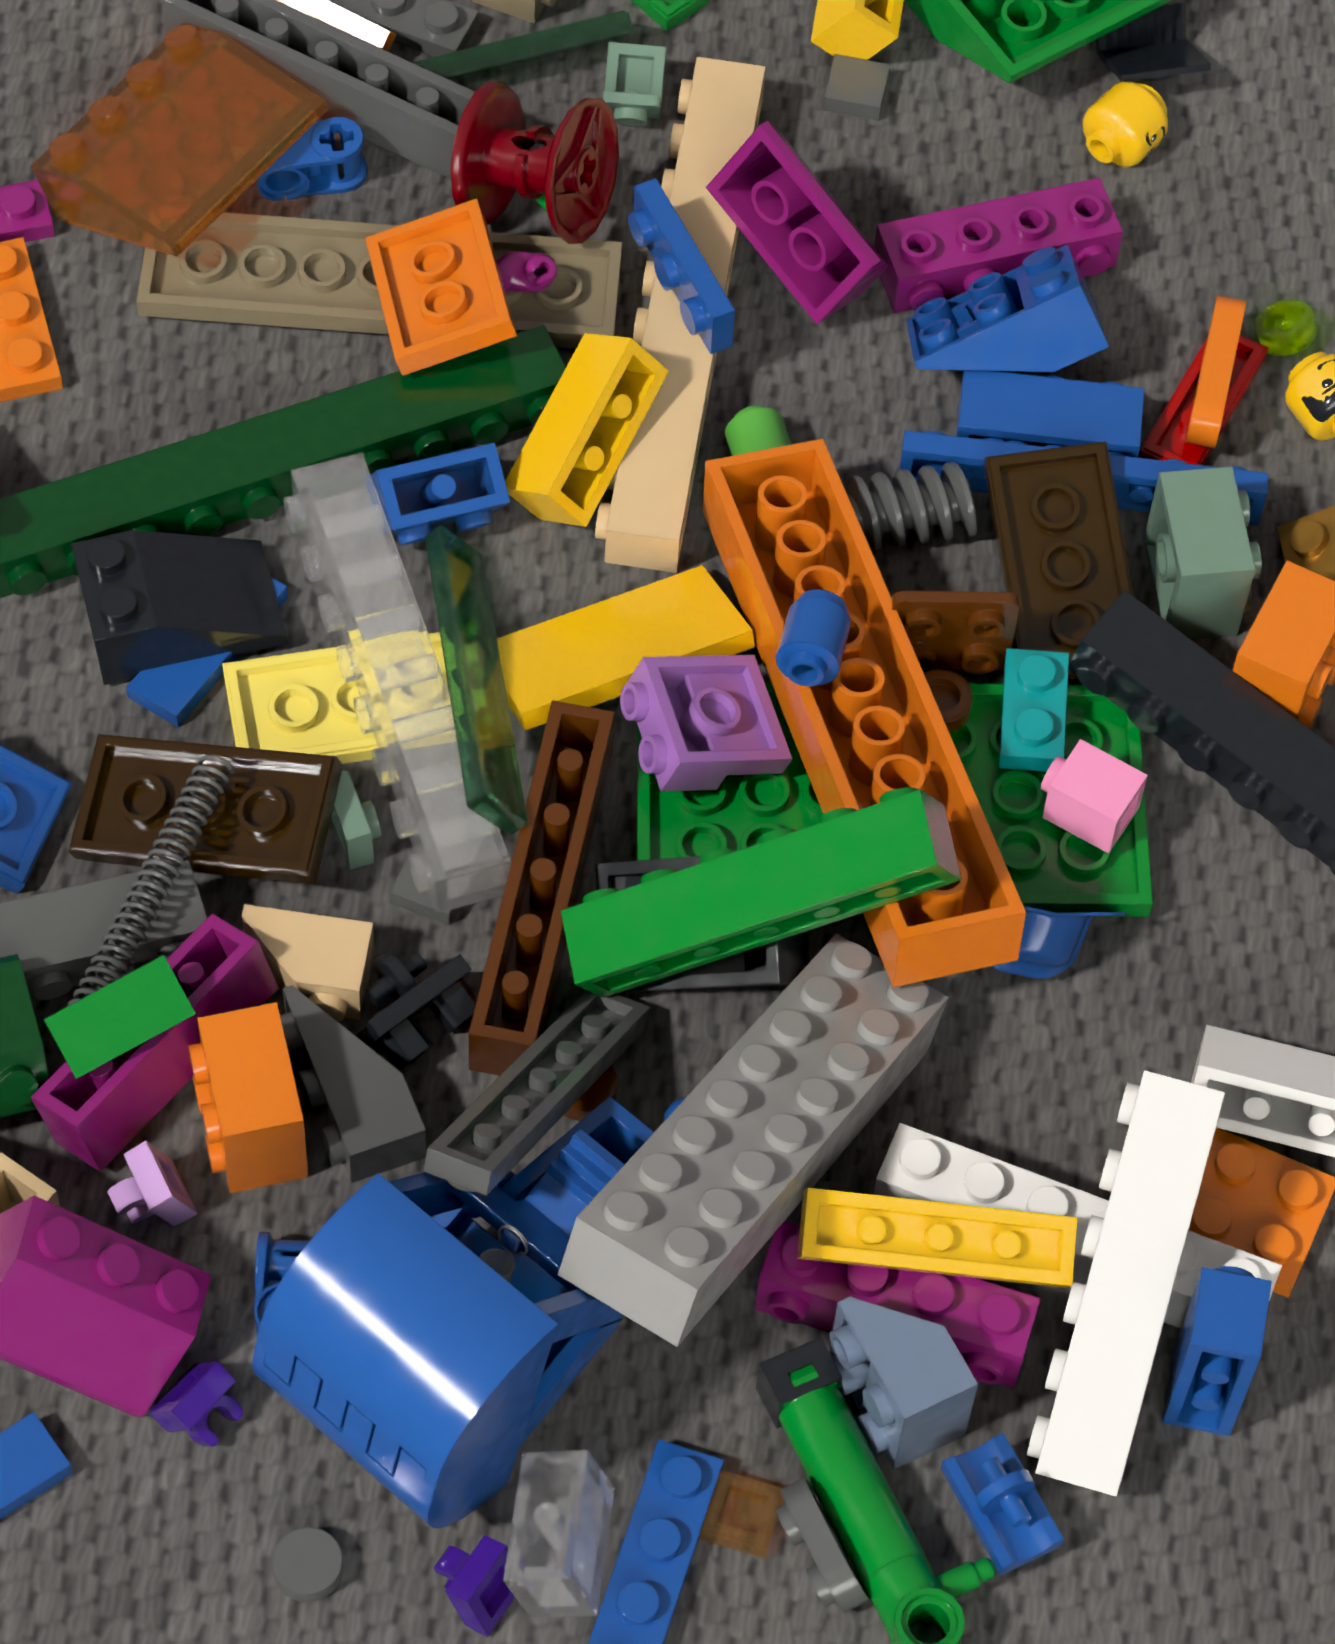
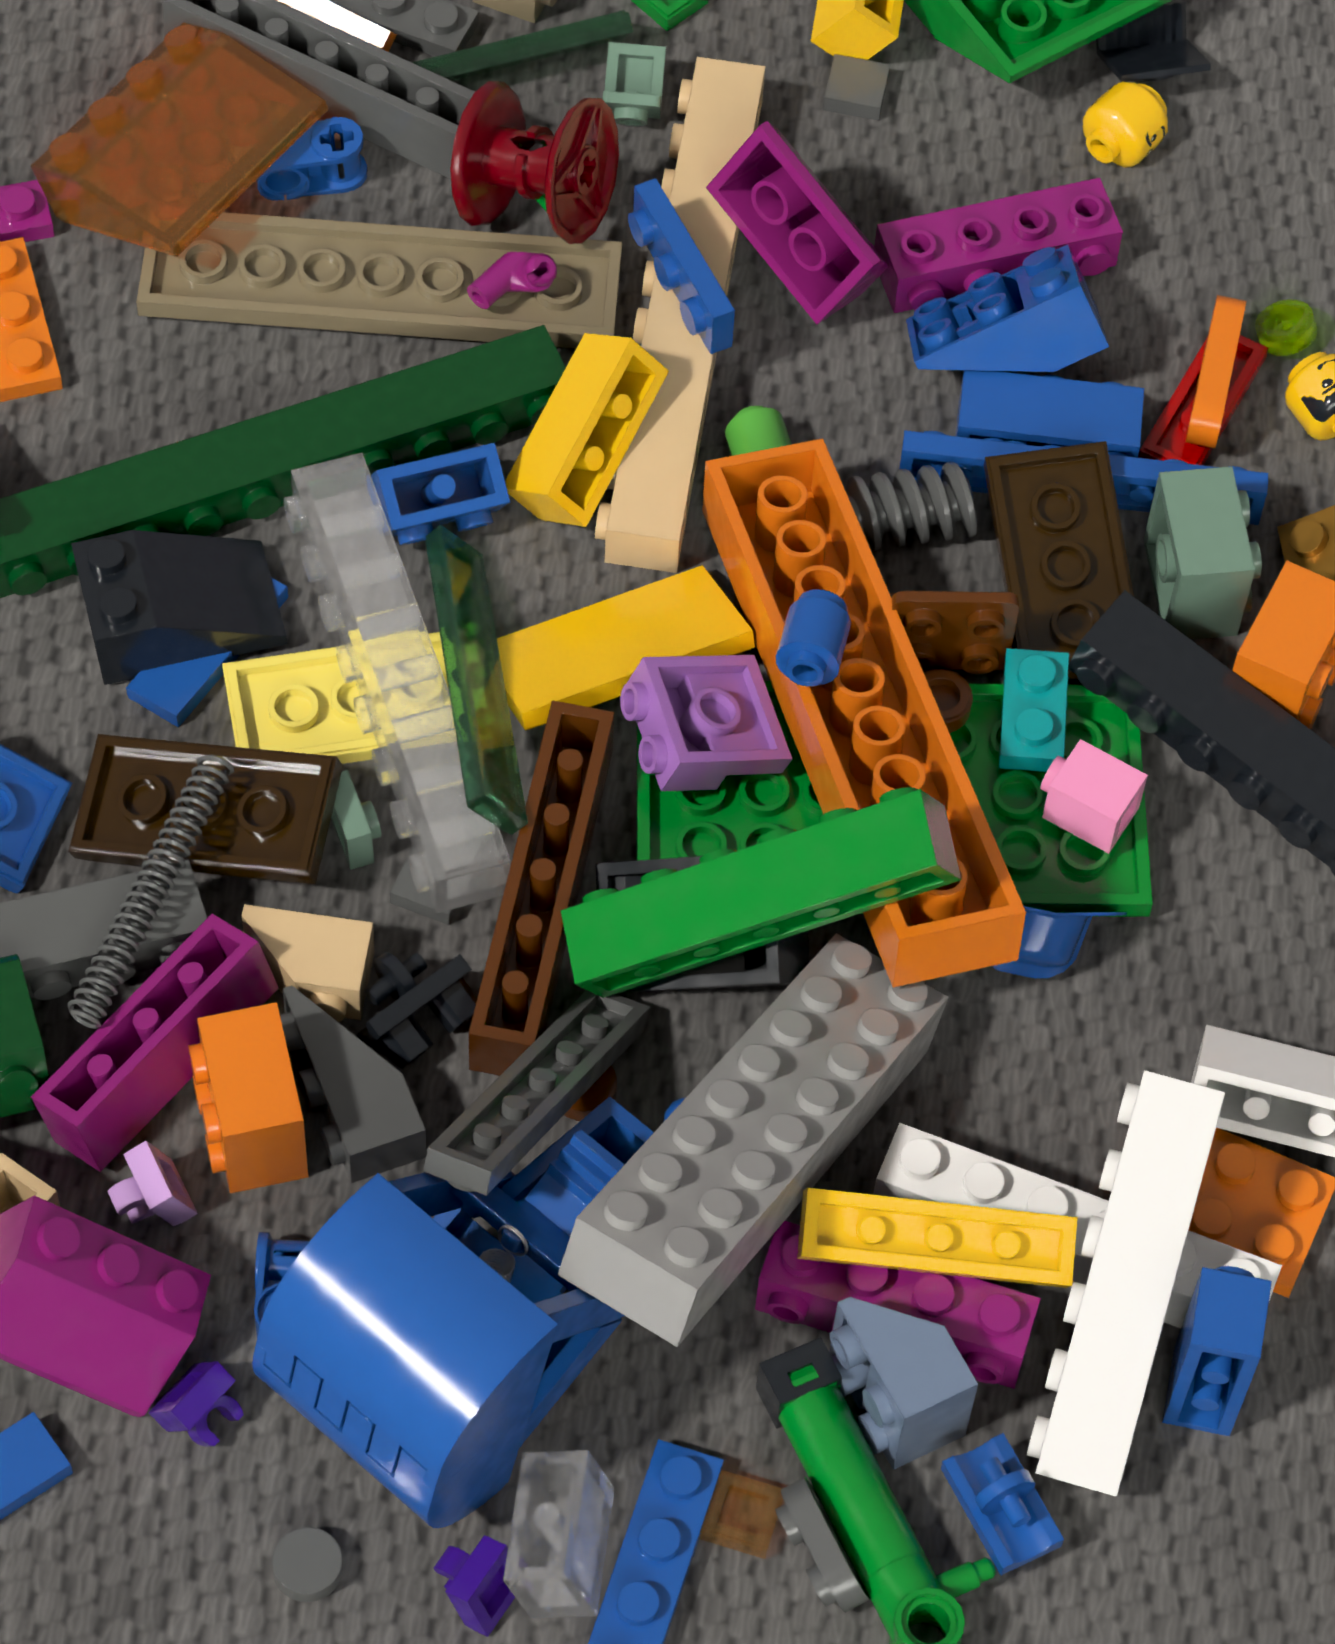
green tile [43,955,196,1079] -> none
orange plate [365,198,517,376] -> none

